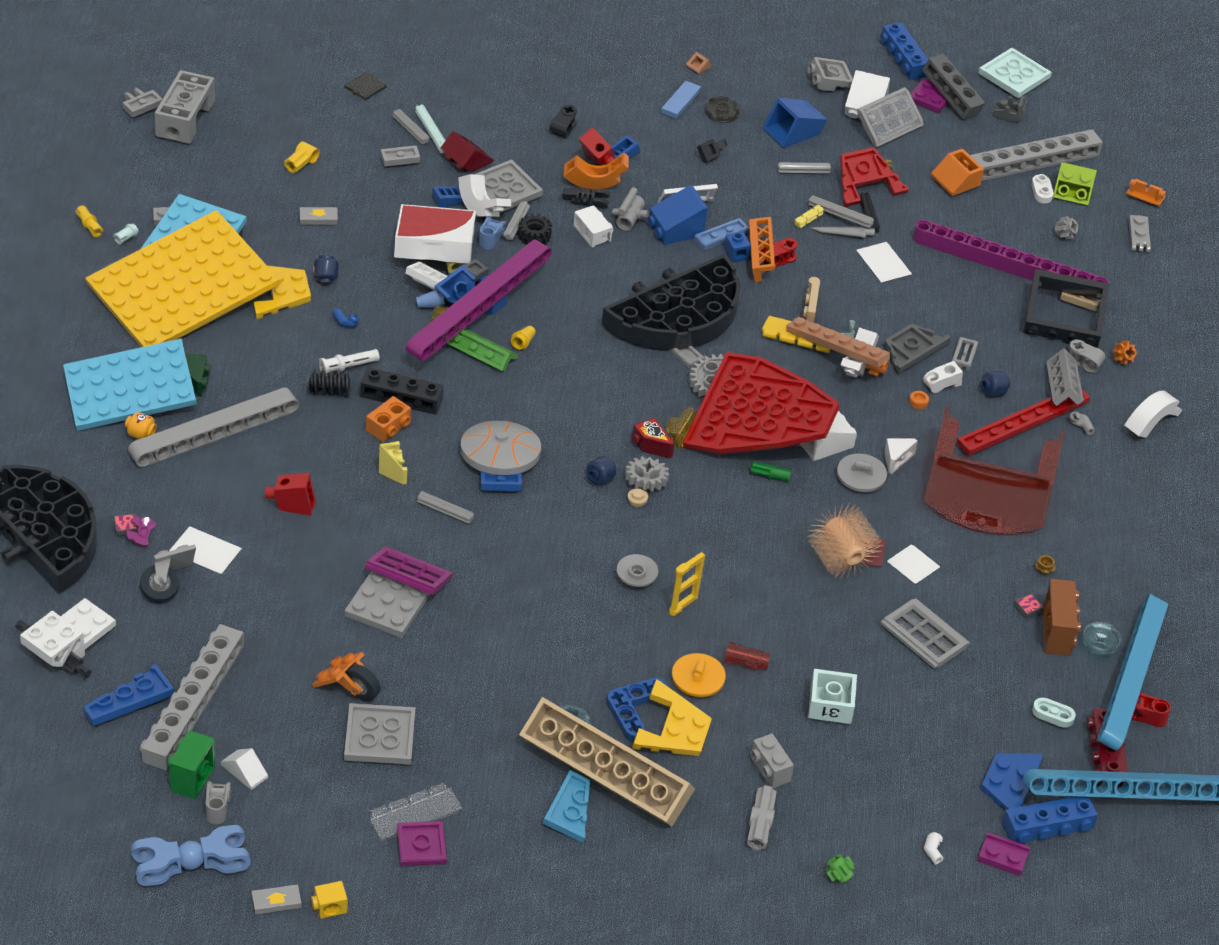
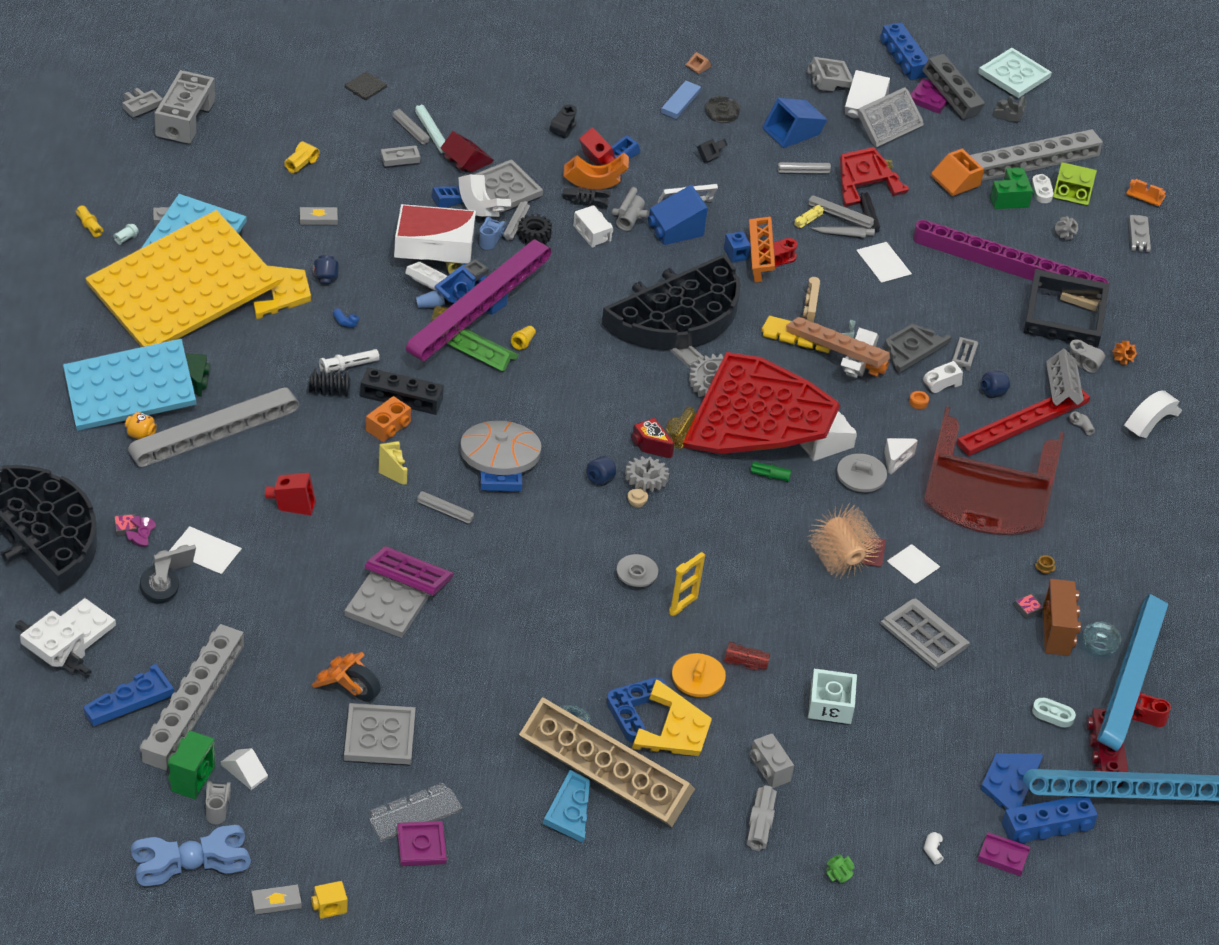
medium blue tile [694,218,750,251] -> none
none -> green brick [990,168,1033,209]

